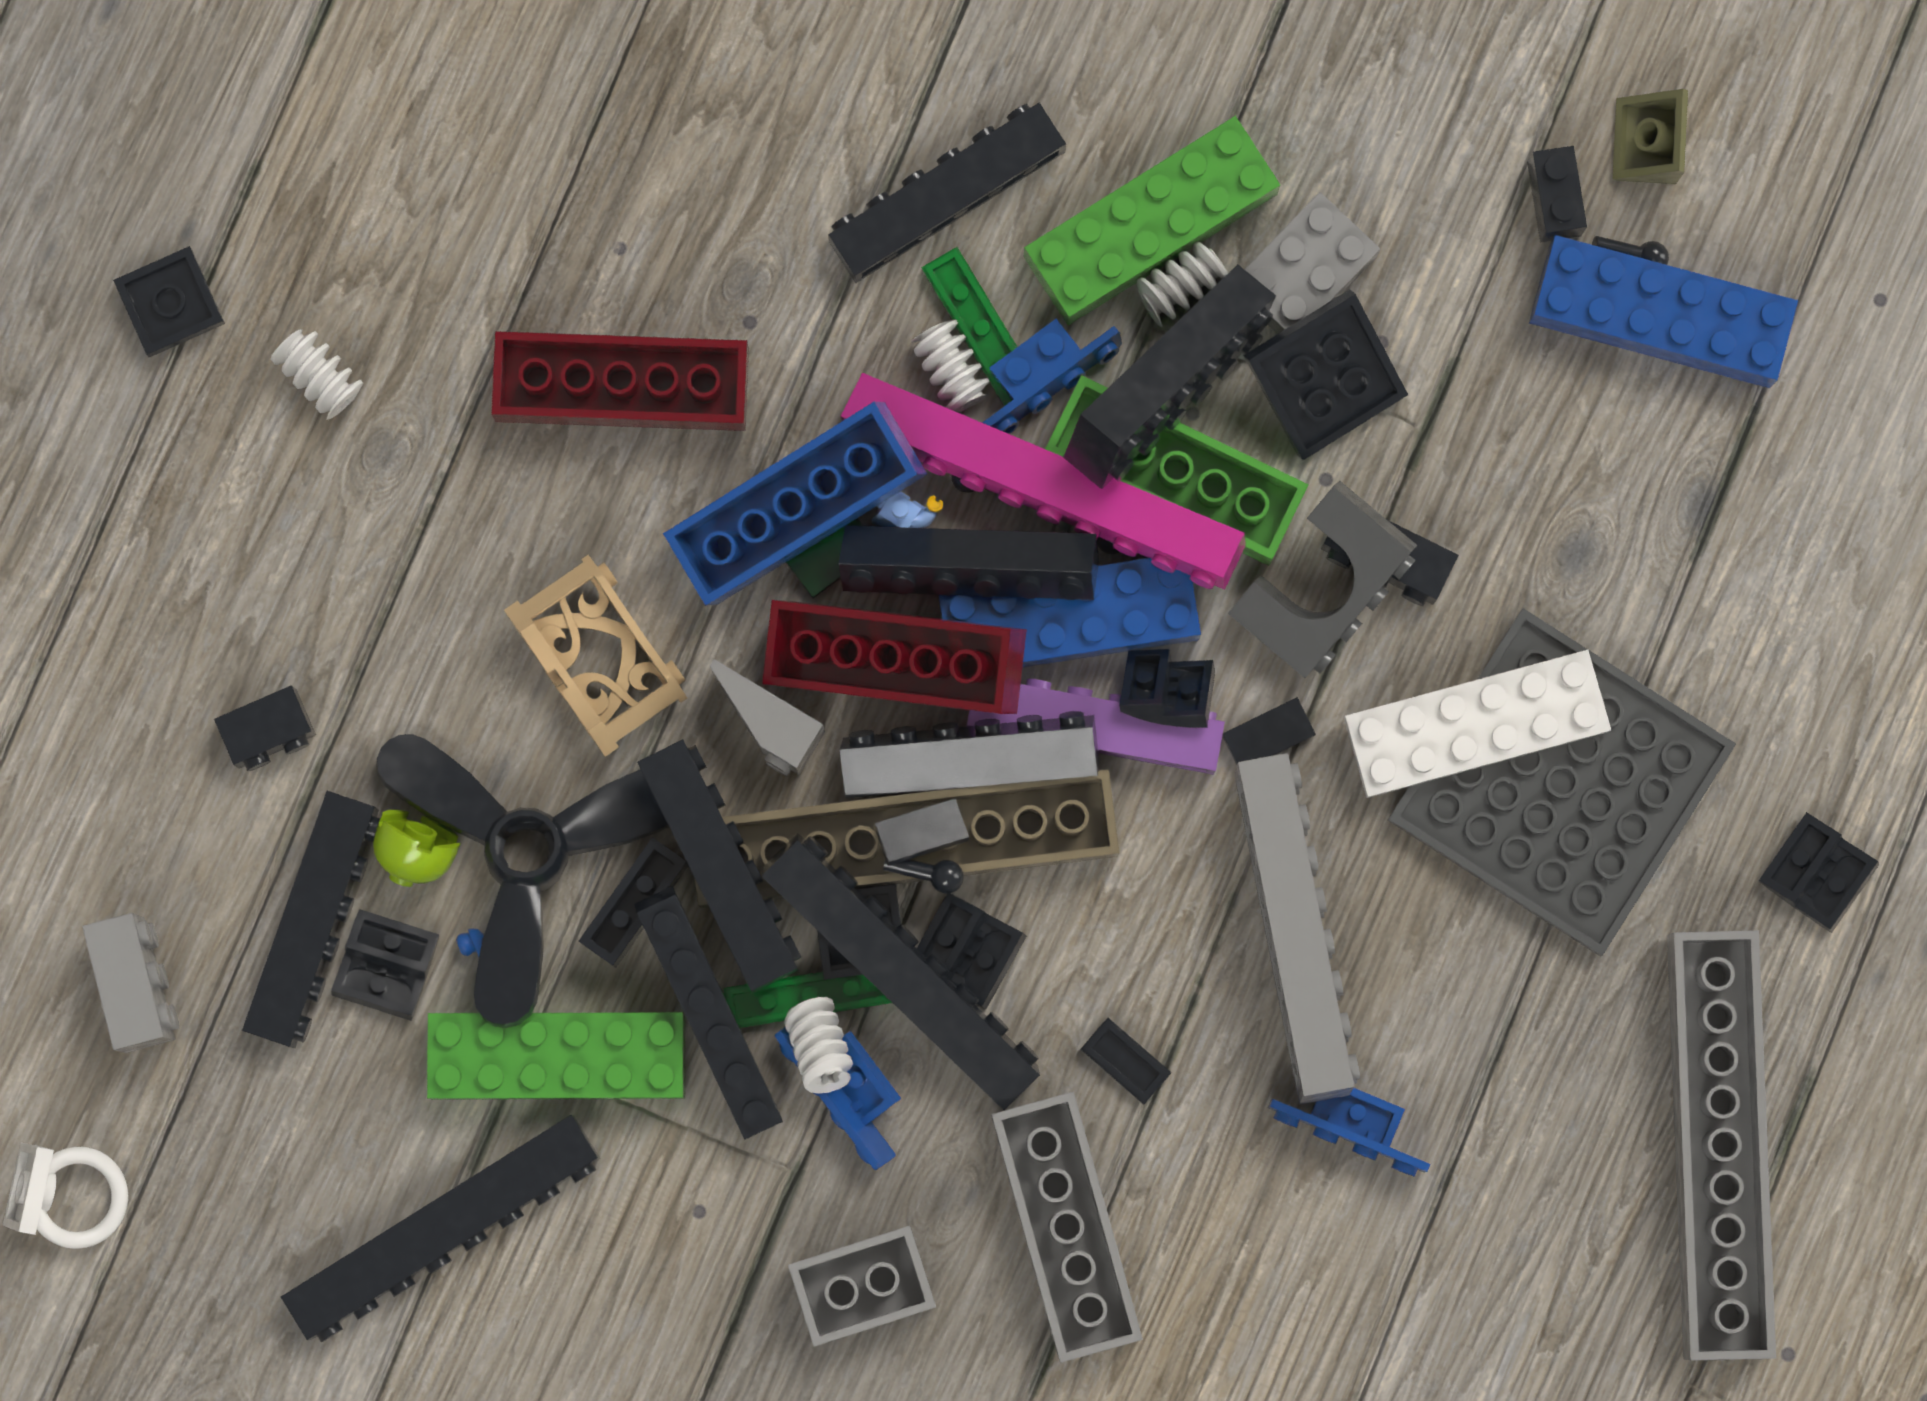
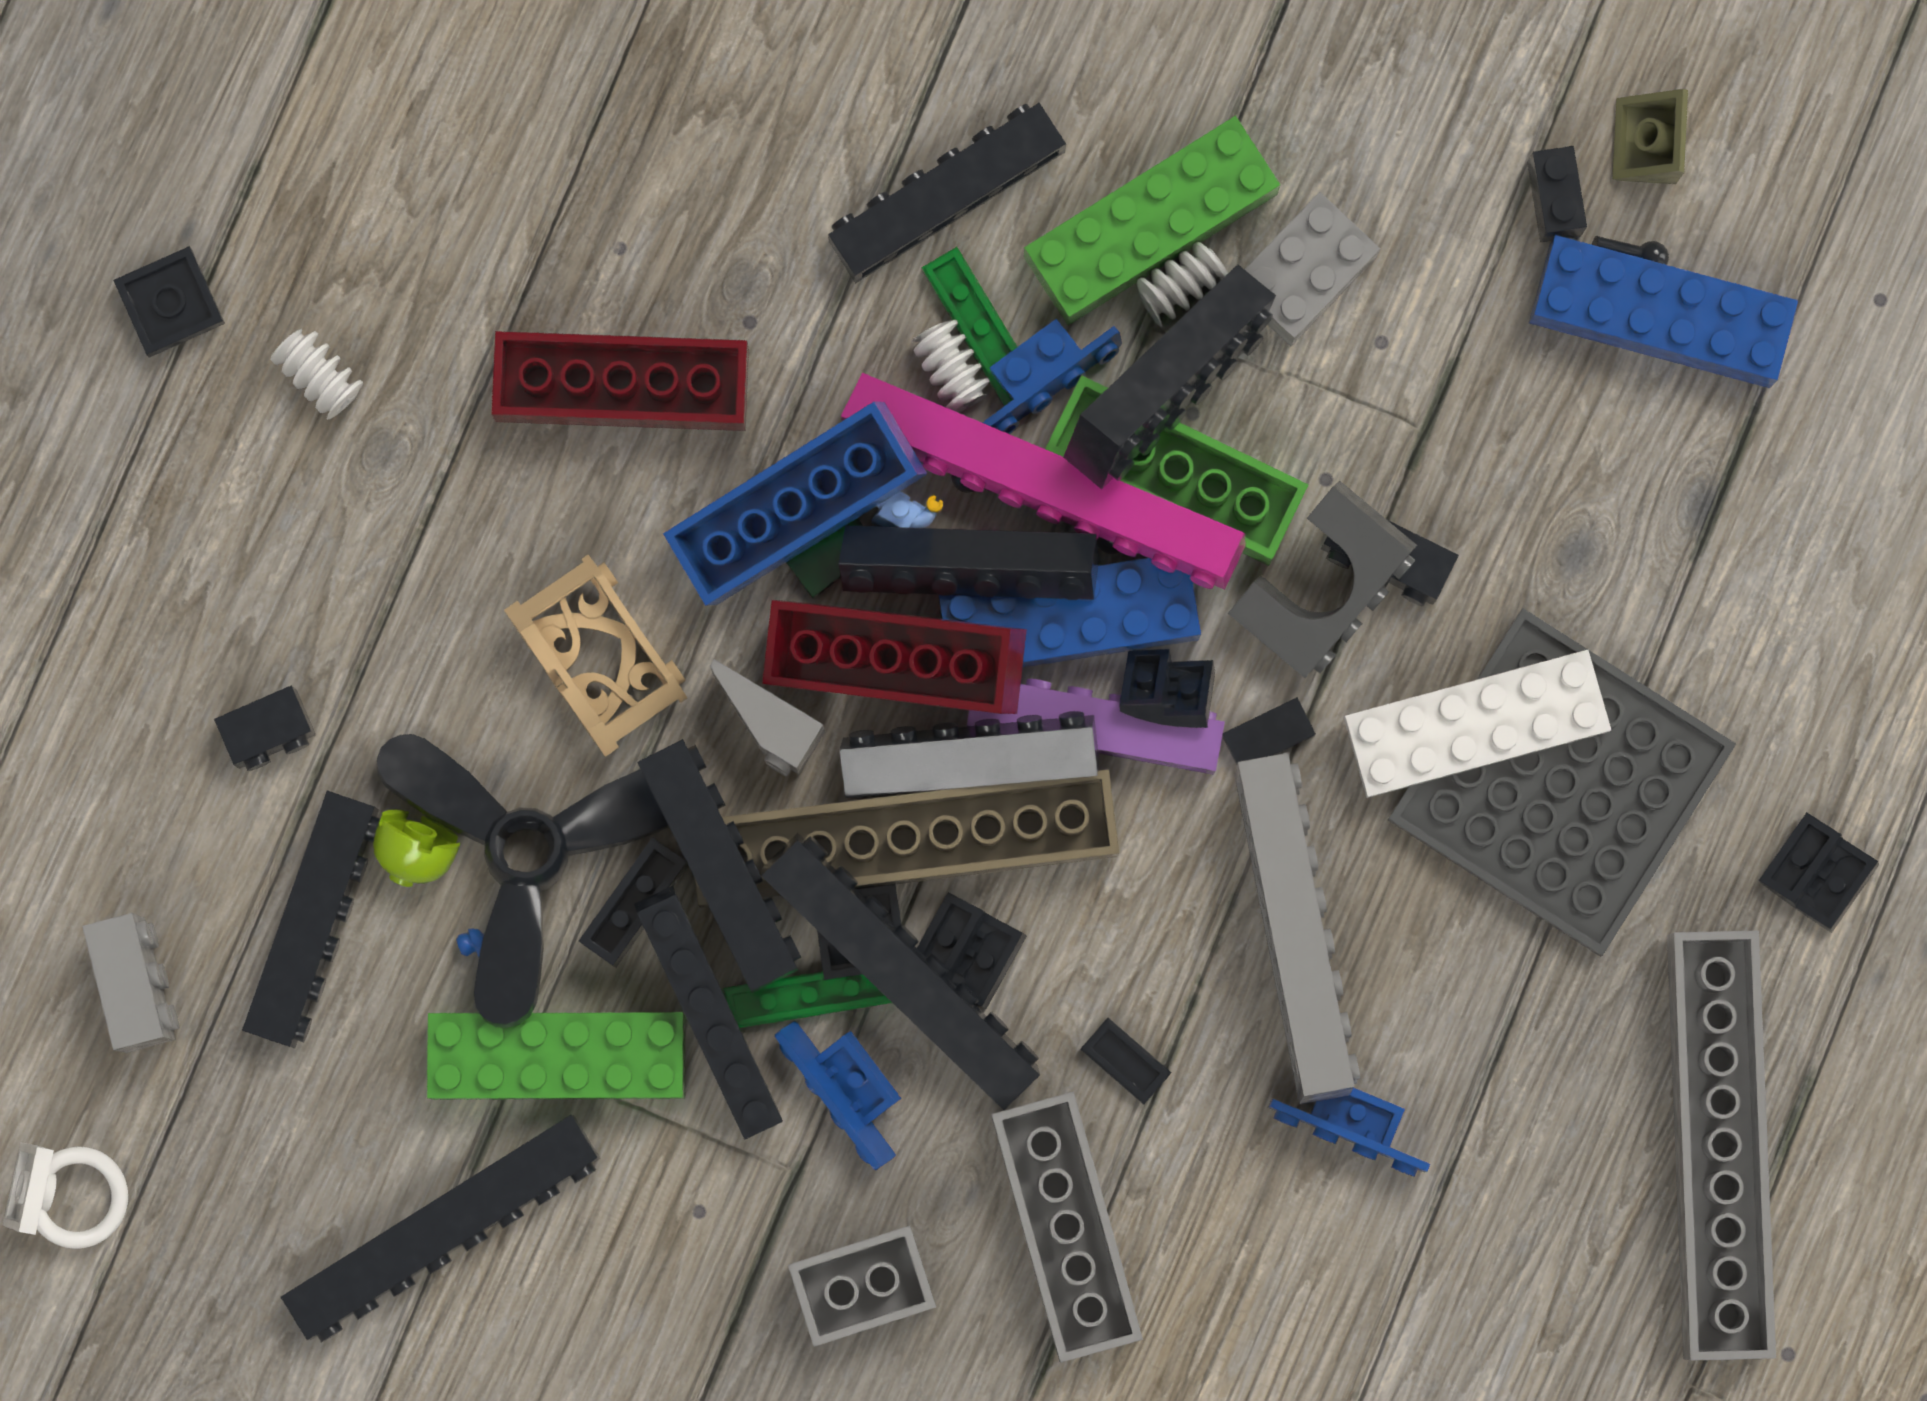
black slope [331,909,439,1021] -> none
white piece [784,997,853,1094] -> none
tile [874,798,969,866] -> none
black bar [883,859,964,894] -> none
black plate [1243,289,1408,460] -> none

